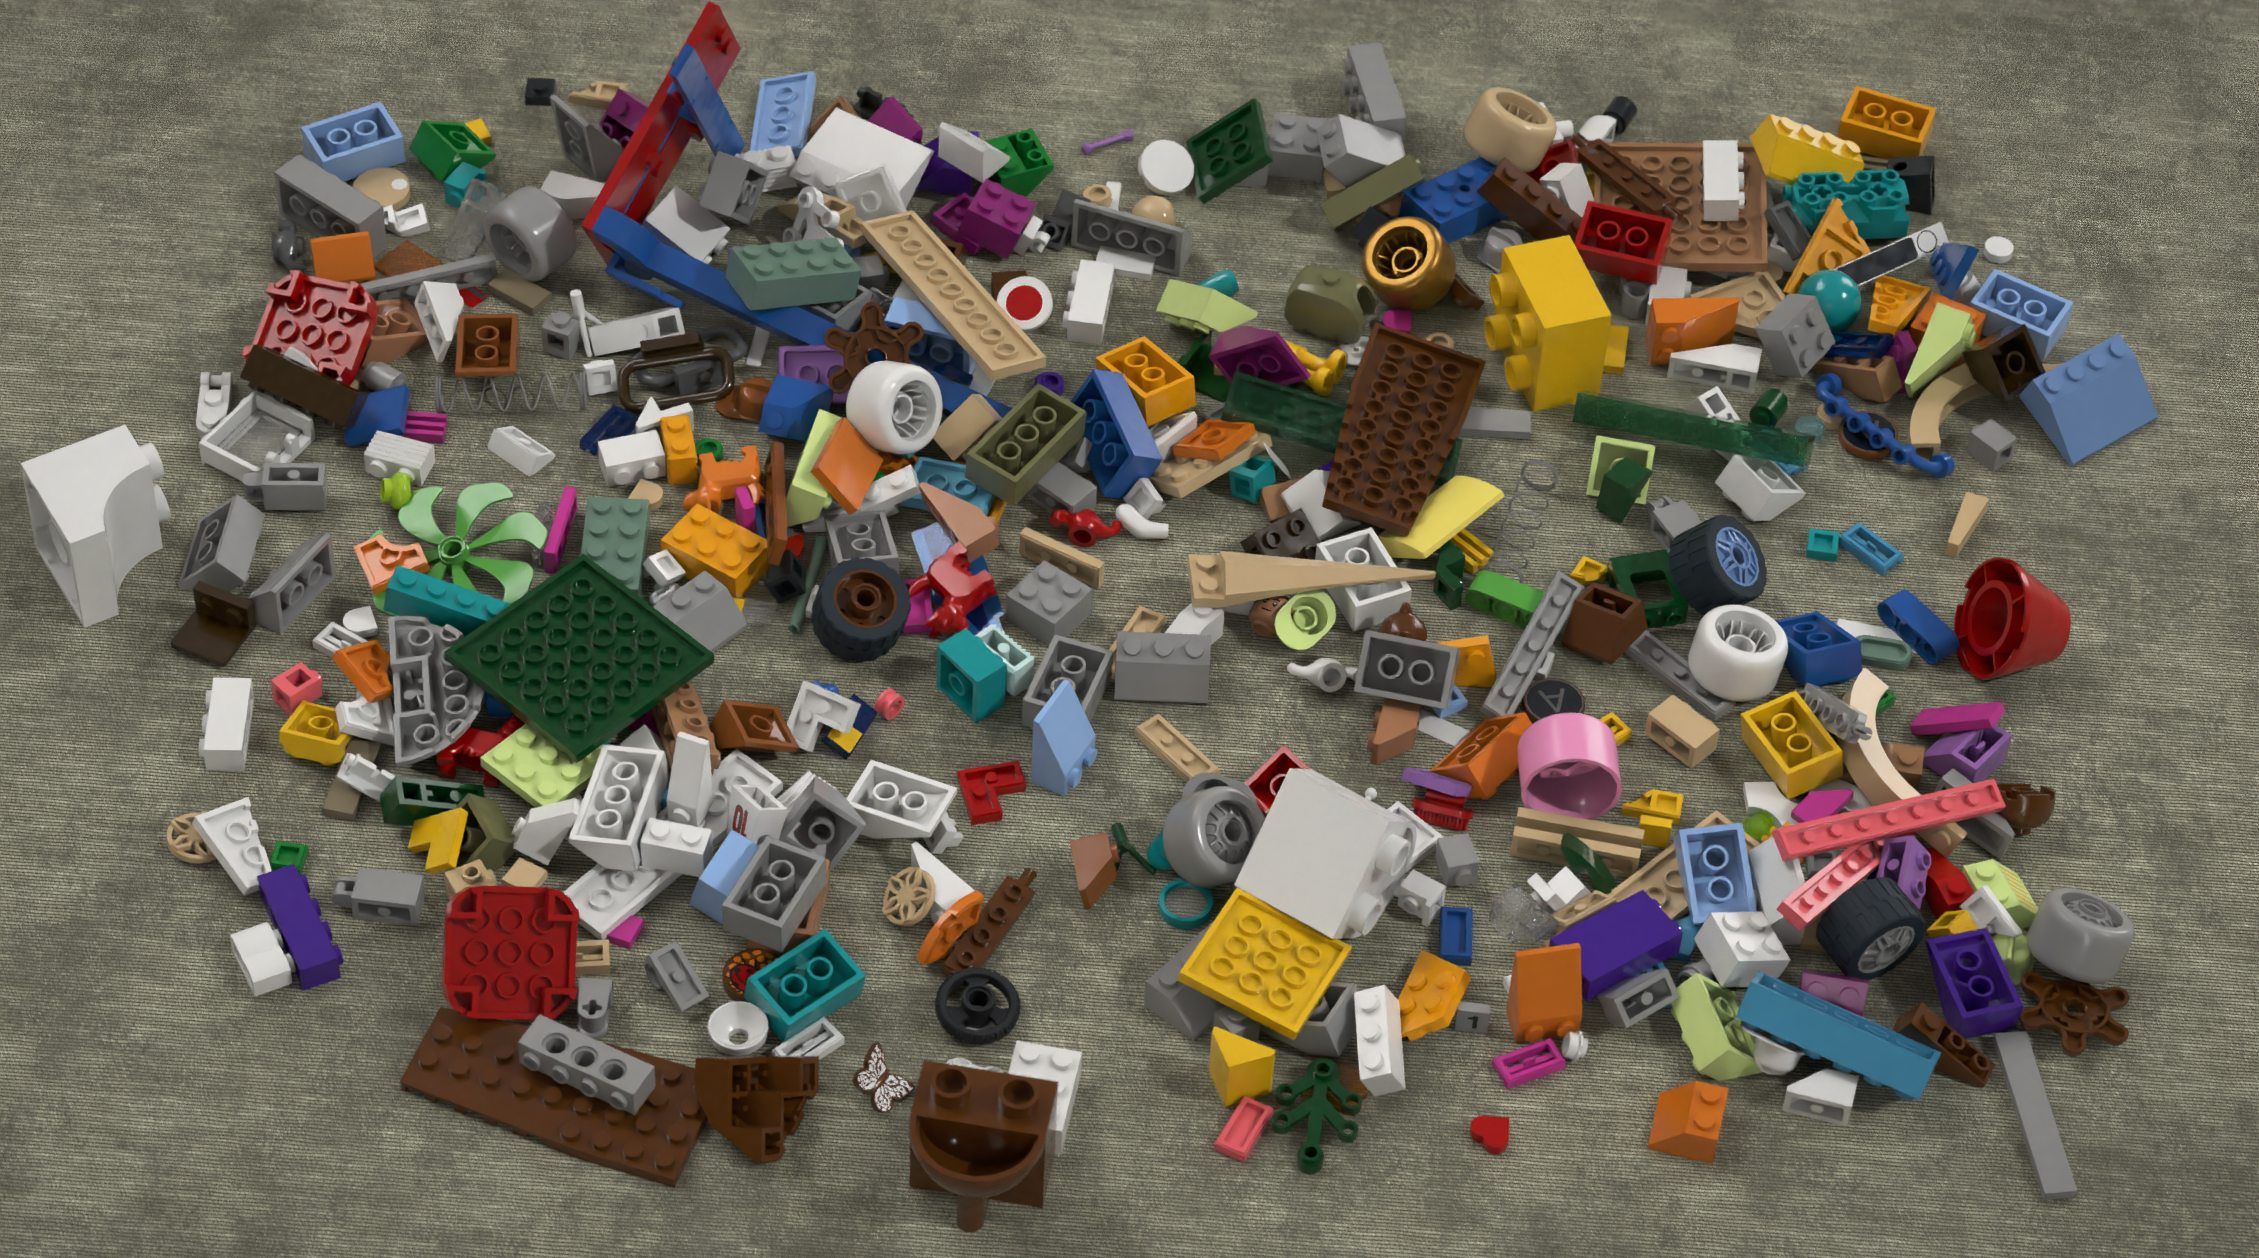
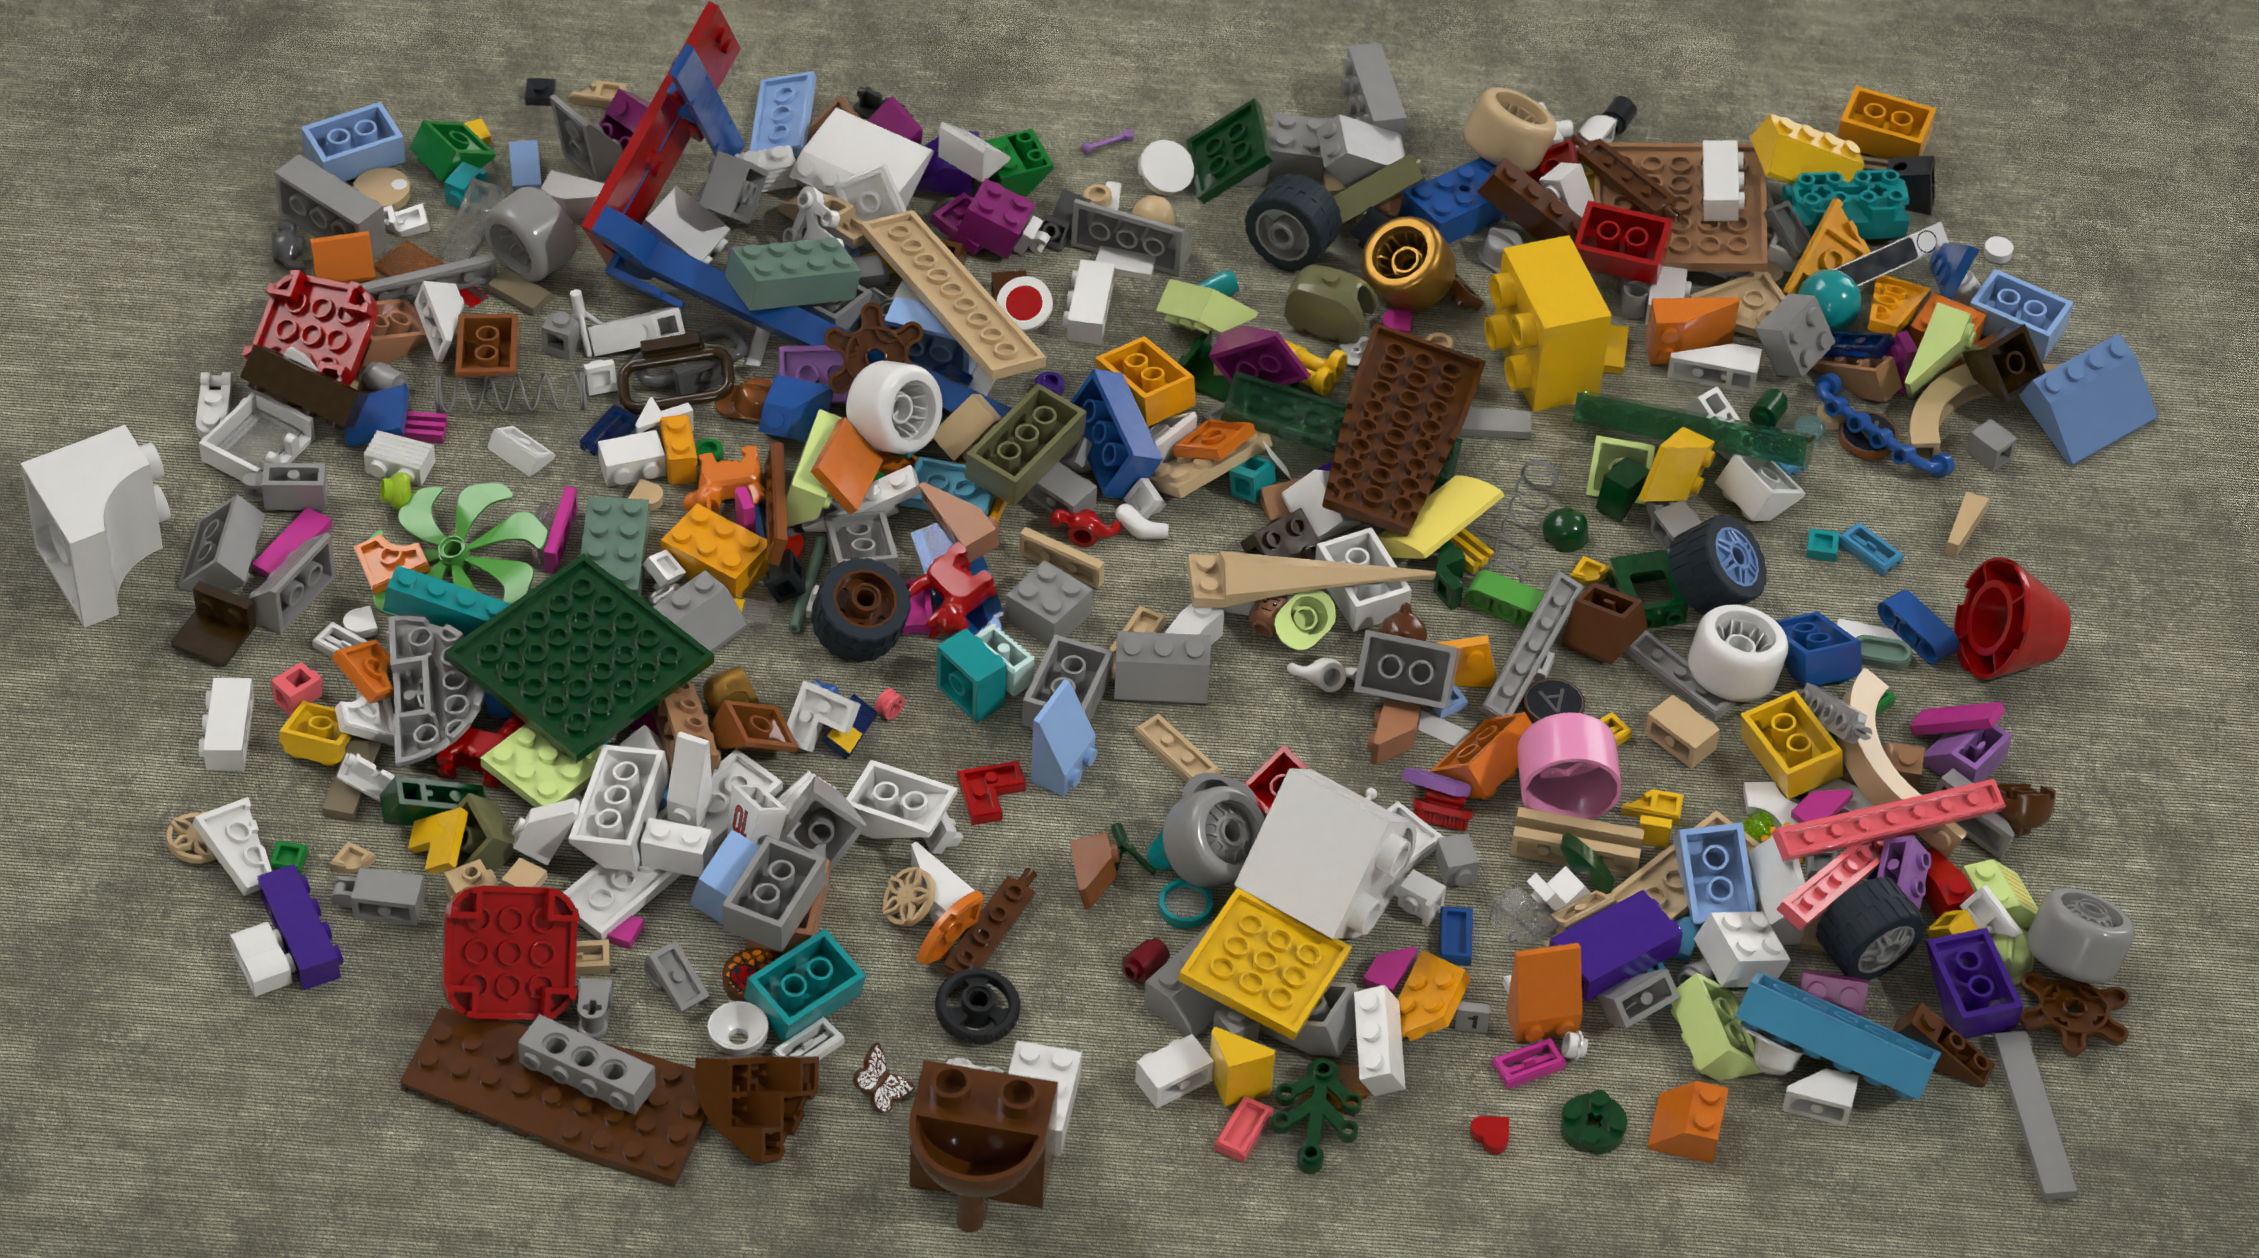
none -> dark pink tile [252,507,333,578]
none -> tan tile [330,841,376,873]
none -> light blue slope [509,140,541,191]
none -> pearl gold helmet [702,665,760,716]
none -> dark red brick [1122,938,1170,983]
none -> white brick [1135,1034,1214,1109]
none -> black wheel [1244,174,1342,271]
none -> dark pink tile [1362,946,1418,994]
none -> dark green hair [1542,507,1589,552]
none -> dark green plate [1560,1090,1628,1155]
none -> yellow slope [1638,427,1715,502]

